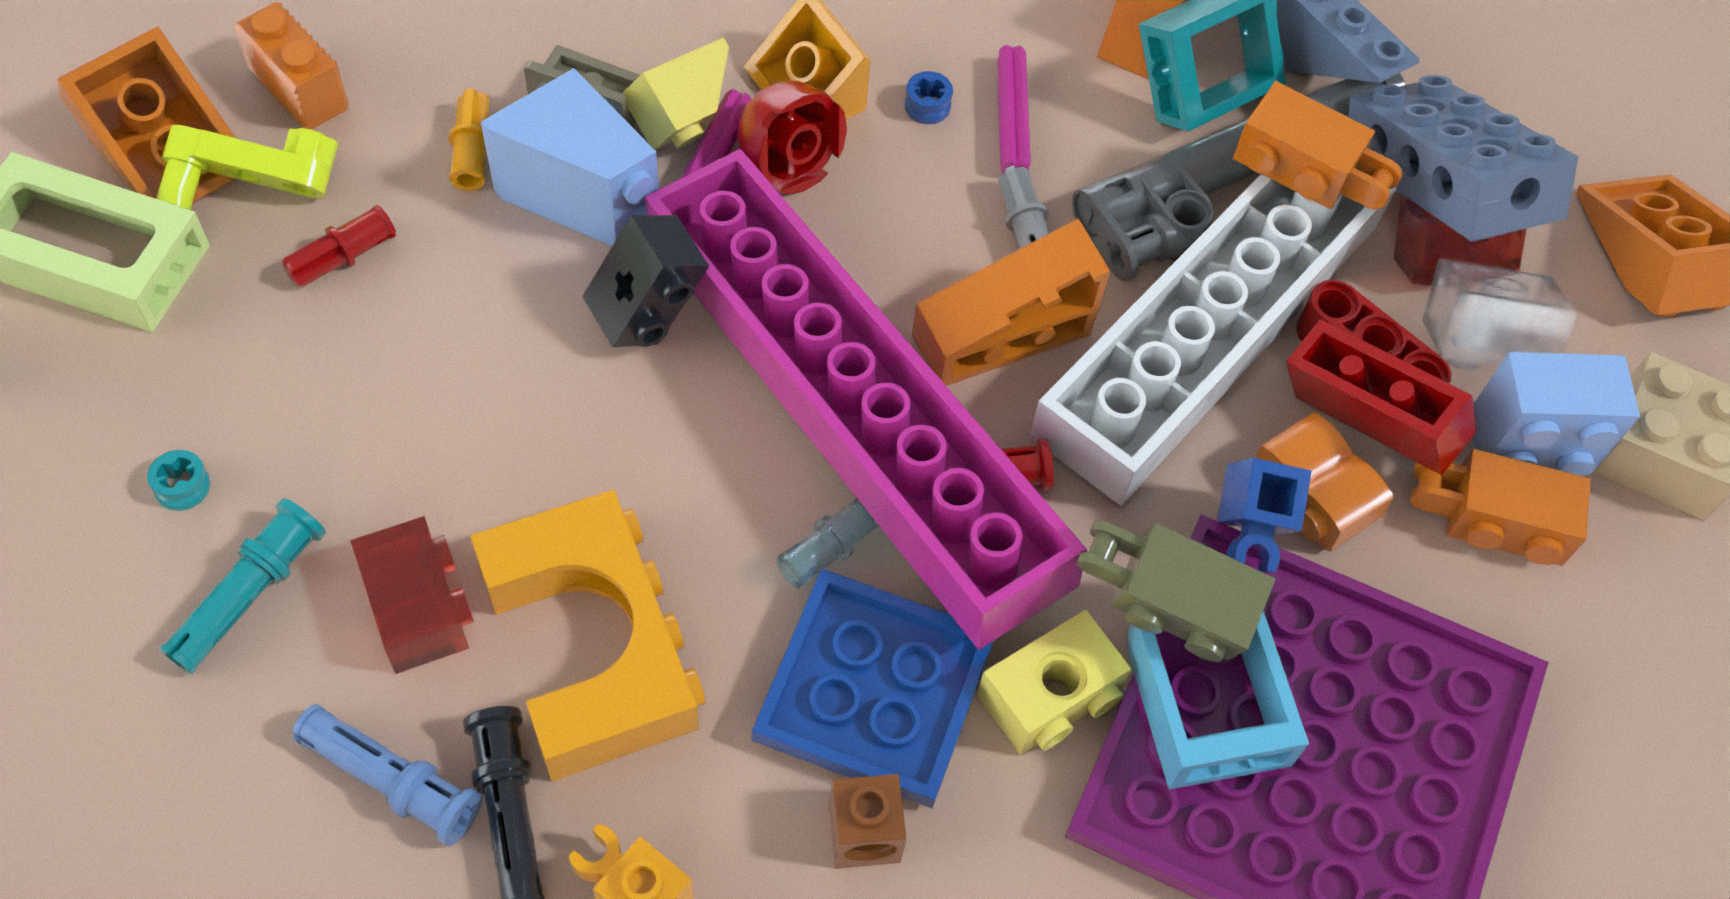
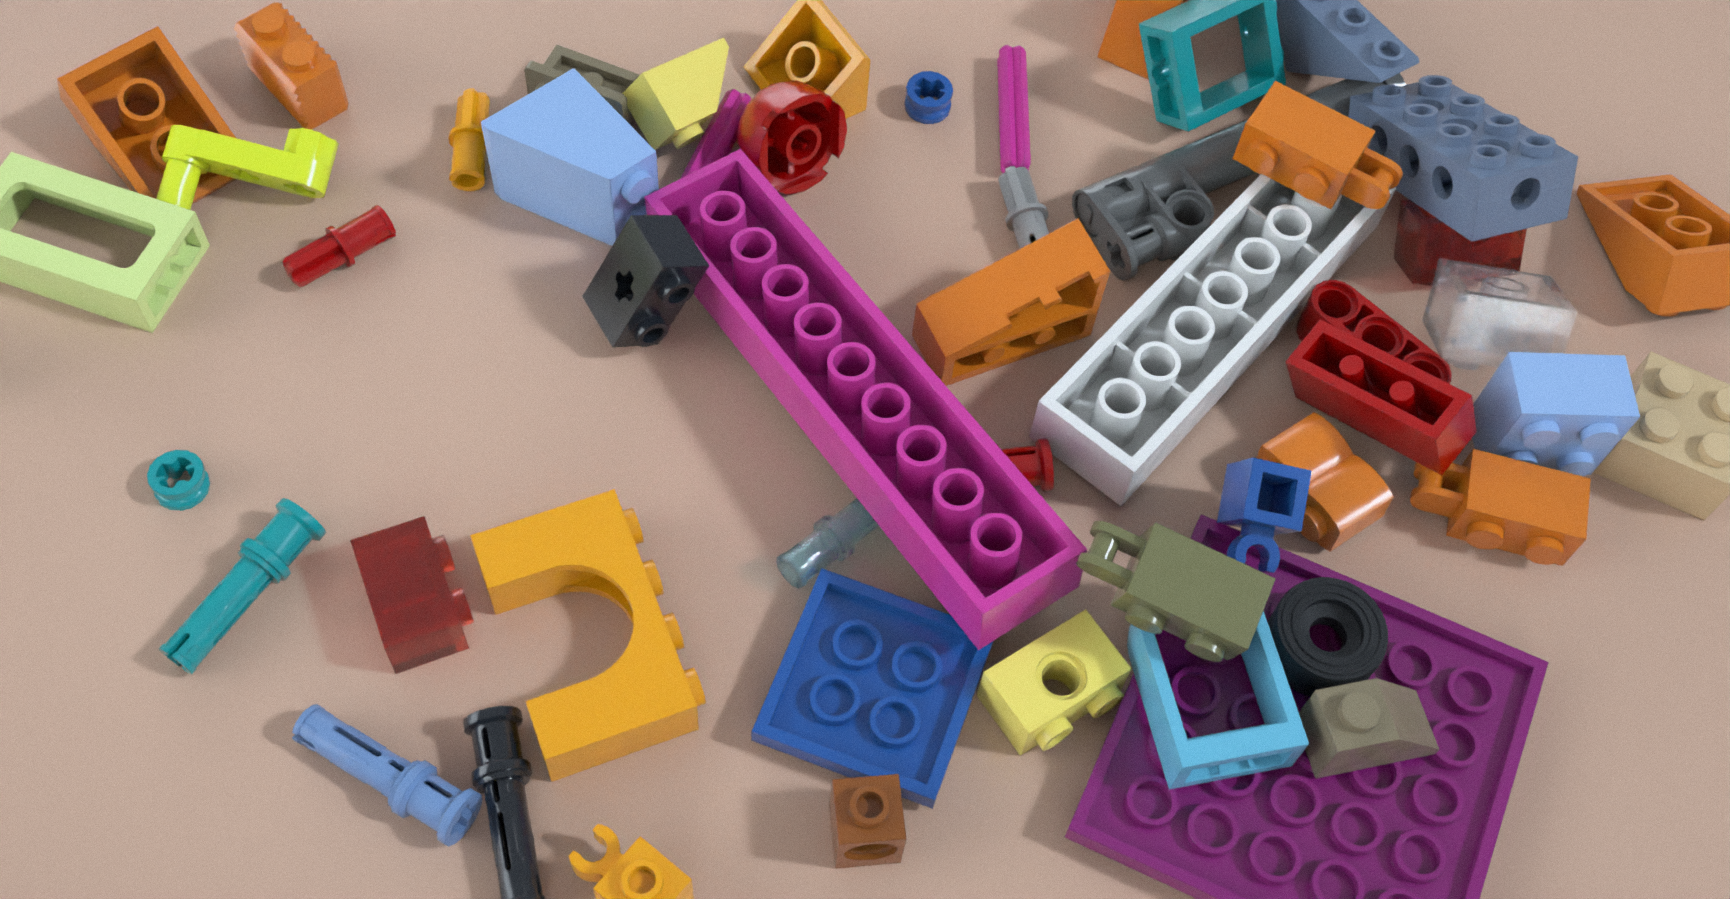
none -> black tyre [1268,577,1388,697]
none -> dark tan slope [1299,678,1439,779]

